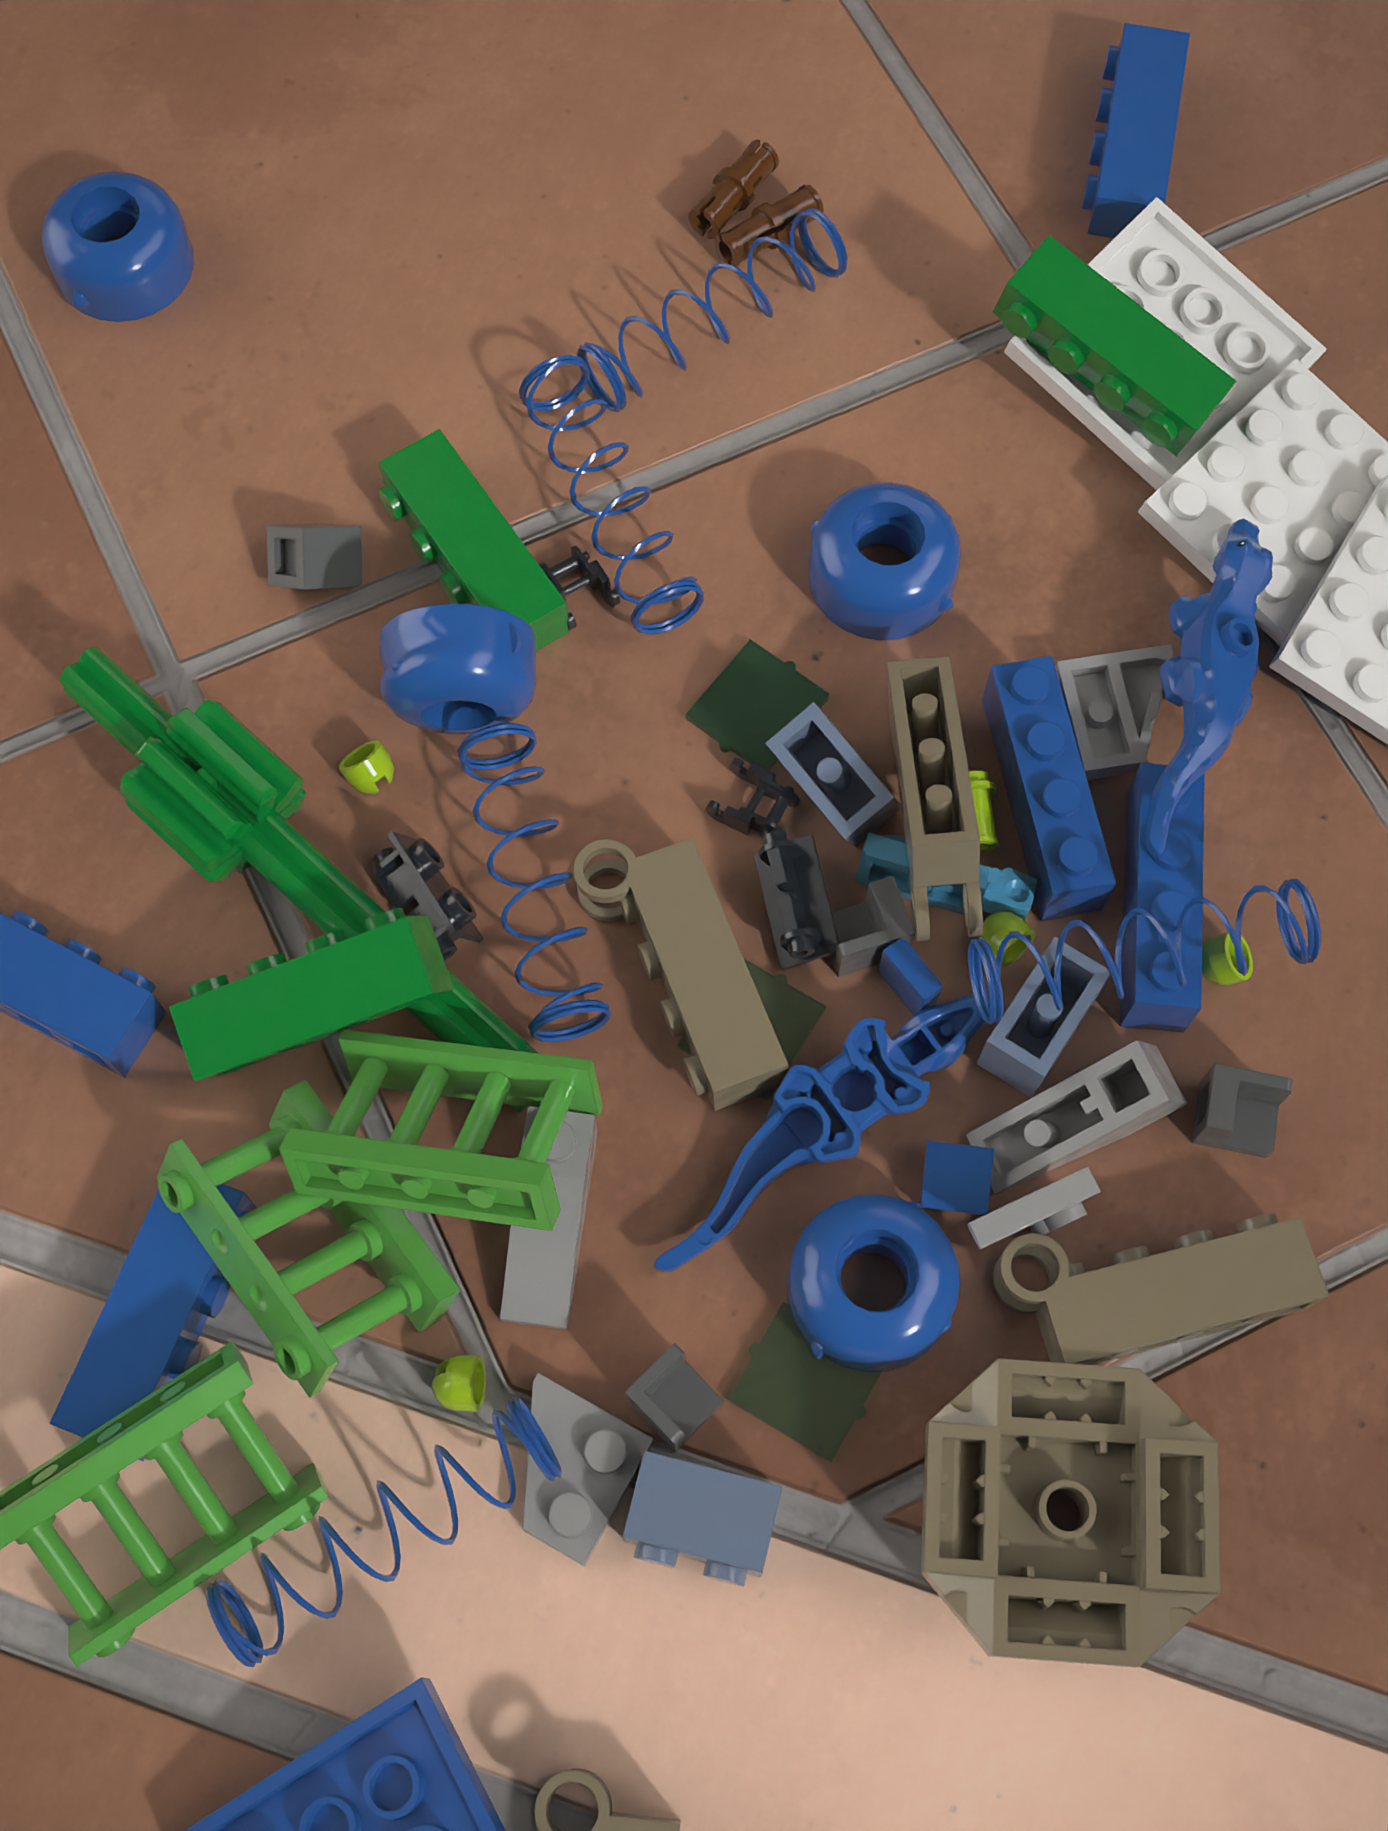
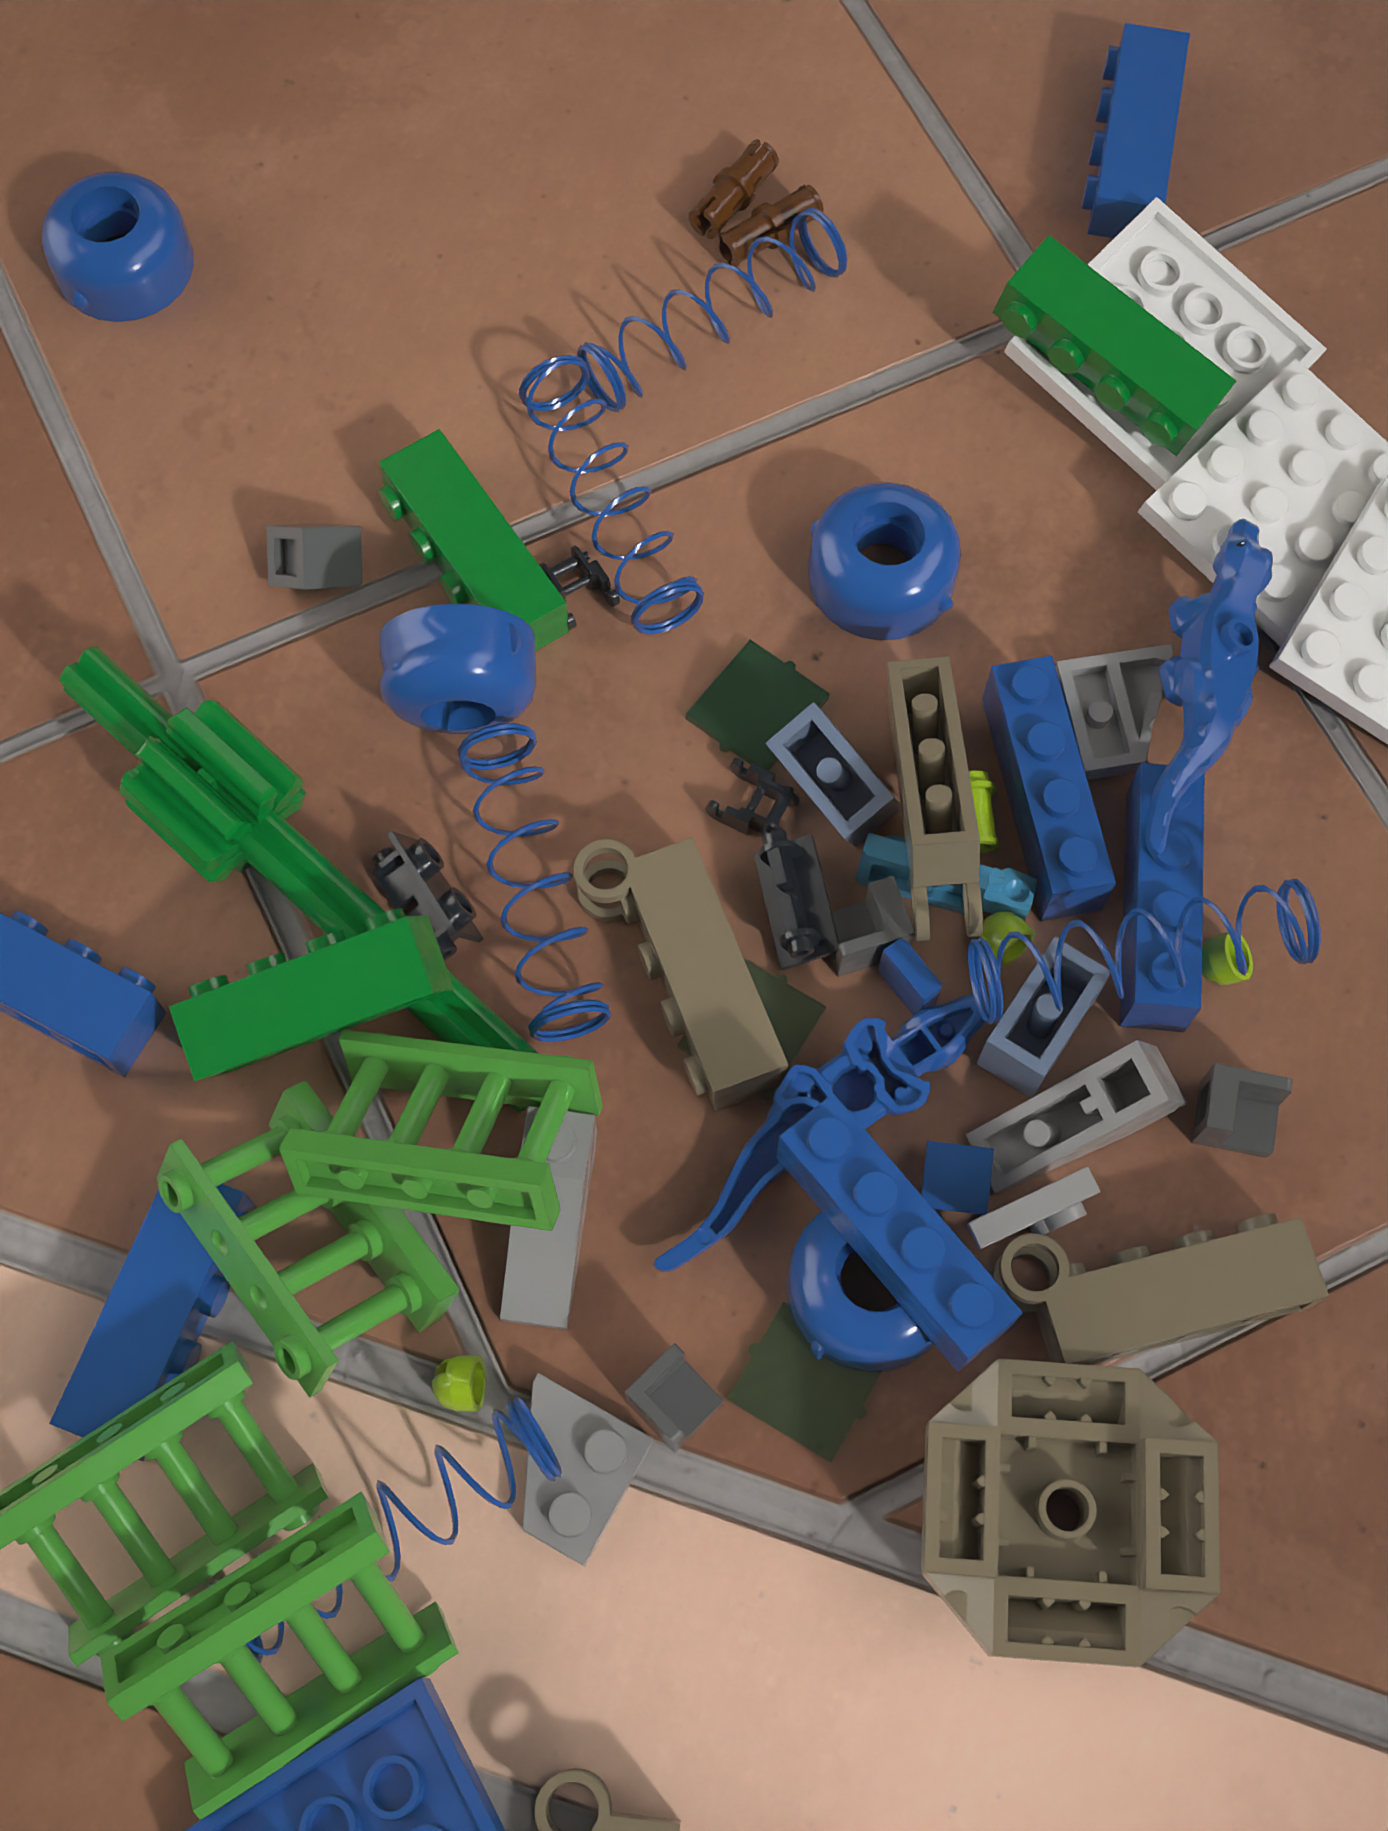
lime hinge [339,740,394,794] -> none
sand blue brick [622,1451,782,1586] -> none
none -> bright green fence [100,1491,459,1820]
none -> blue brick [776,1093,1023,1372]

